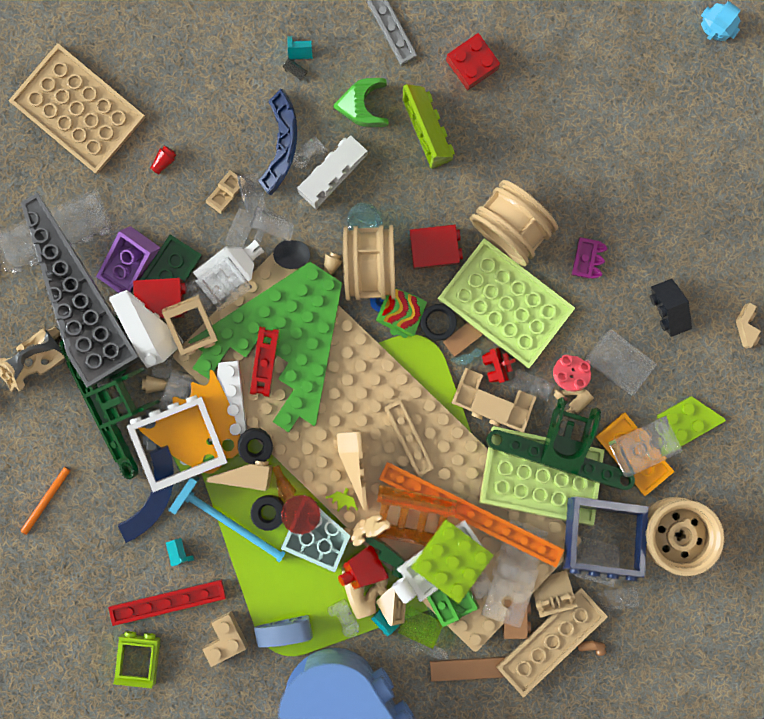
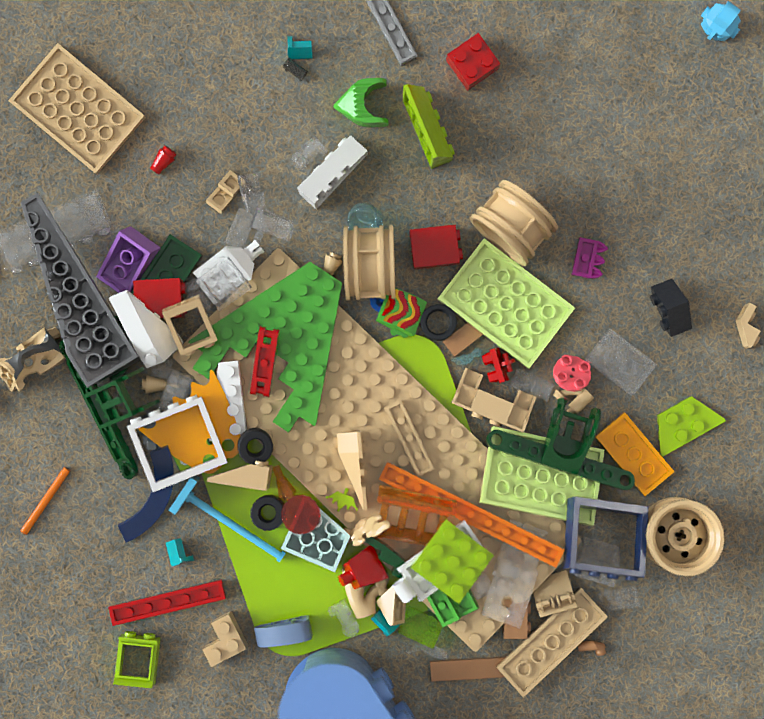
dark blue tile [258,89,298,195] -> none
black sticker [273,240,310,269] -> none
clear brick [608,416,683,477] -> none

